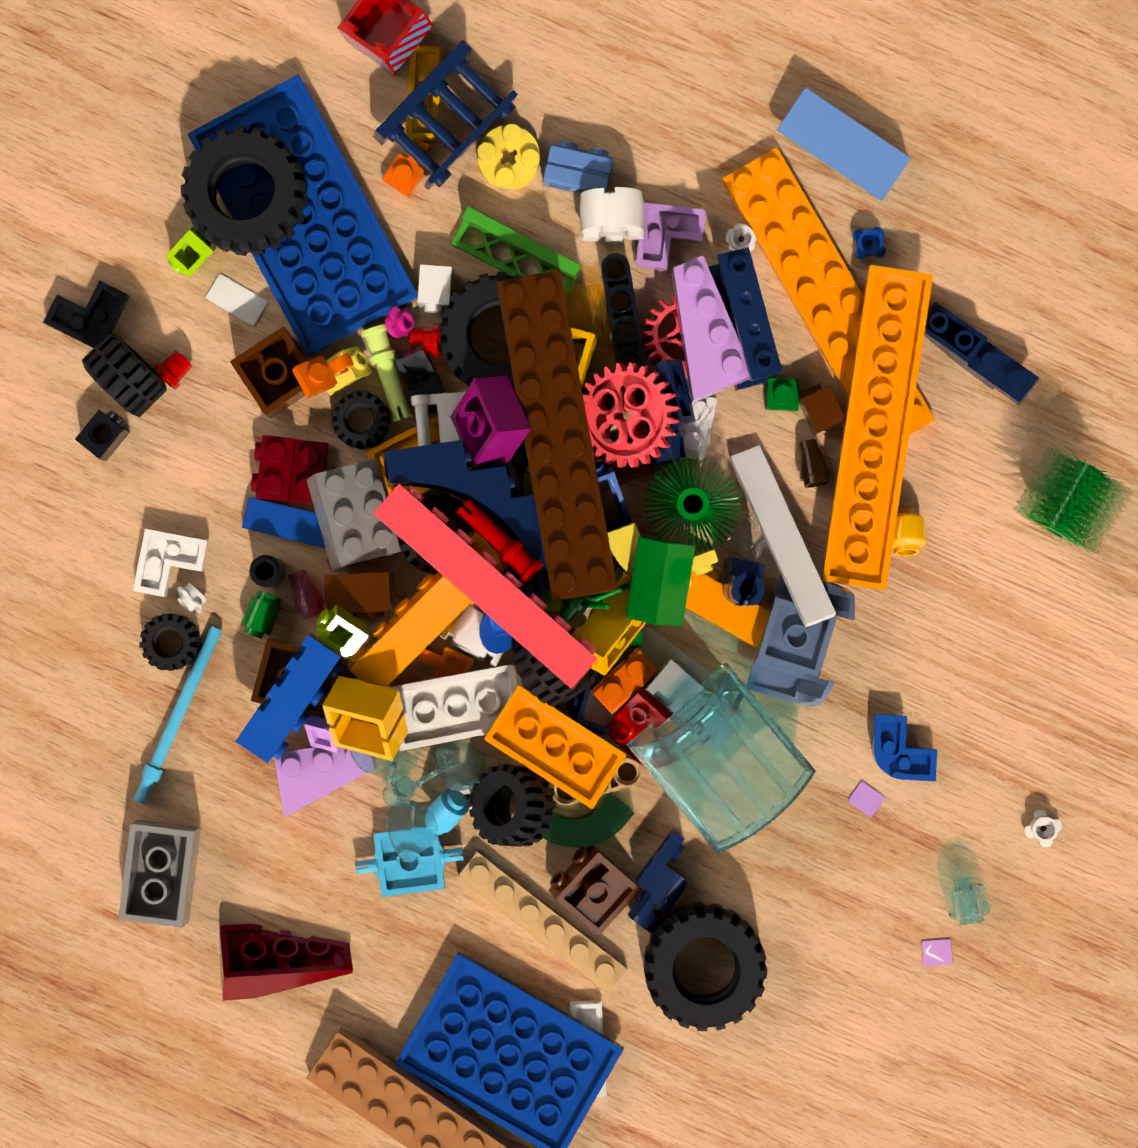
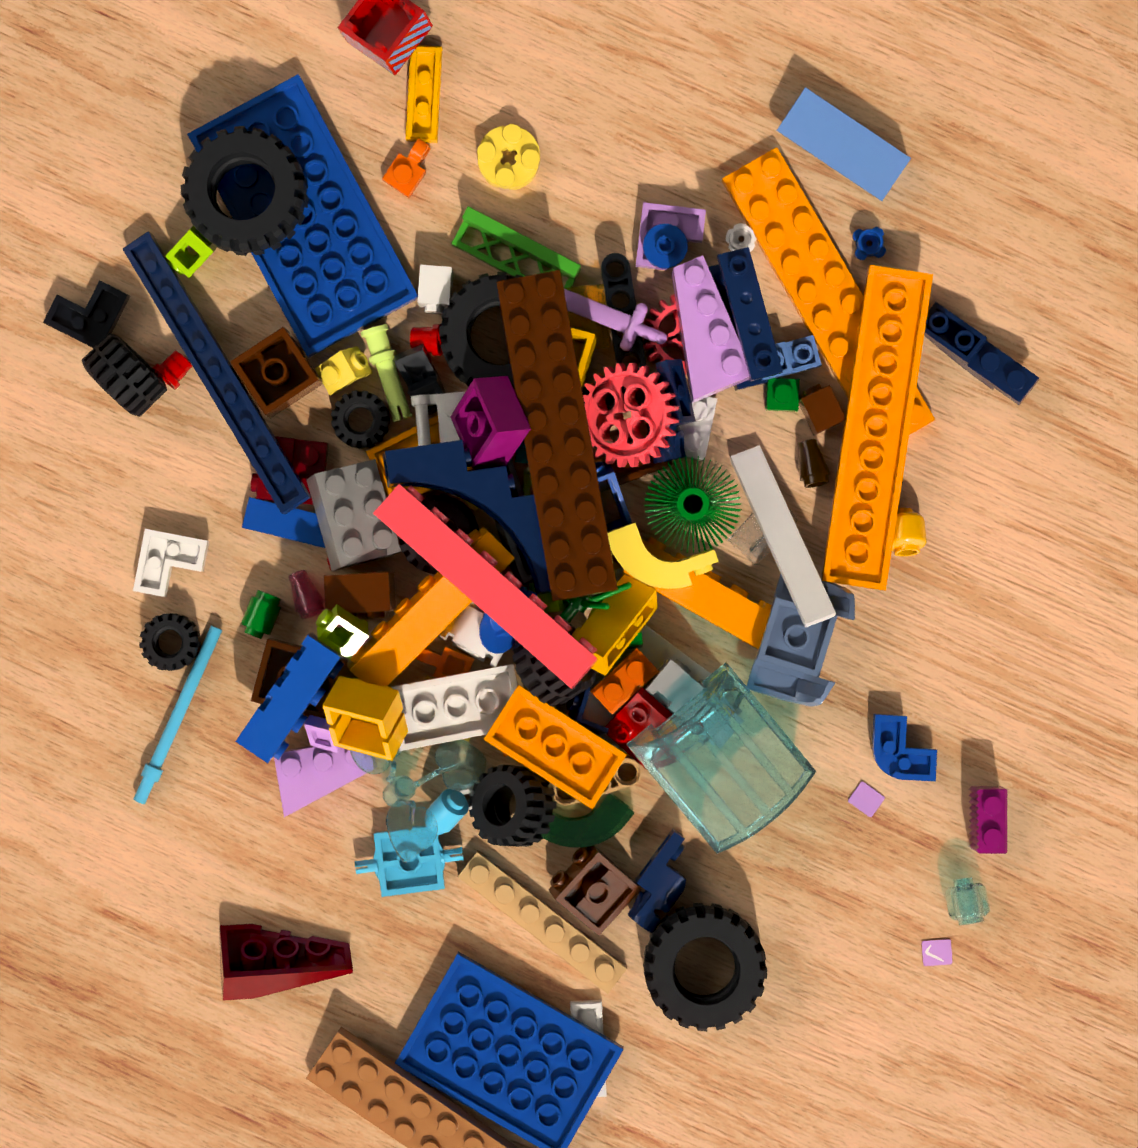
black brick [75,410,130,461] -> none
light grey brick [118,820,201,928] -> none
white plate [177,583,207,614] -> none
white sticker [206,274,267,326] -> none
black brick [249,555,286,587] -> none
orange plate [292,353,354,398] -> none
dark blue fence [373,40,518,190] -> none
dark pink plate [385,306,414,339] -> none
red pin [456,499,544,584] -> none
medium blue brick [543,141,614,194] -> none
white brick [580,187,645,245] -> none
green piece [626,537,695,626] -> none
dark blue plate [722,557,765,606] -> none
green piece [1013,447,1133,554] -> none
white plate [1024,810,1062,847] -> none
none -> dark blue plate [123,232,311,514]
none -> lavender sword [564,289,667,351]
none -> blue piece [643,224,688,269]
none -> medium blue slope [761,335,822,381]
none -> magenta brick [969,786,1007,854]

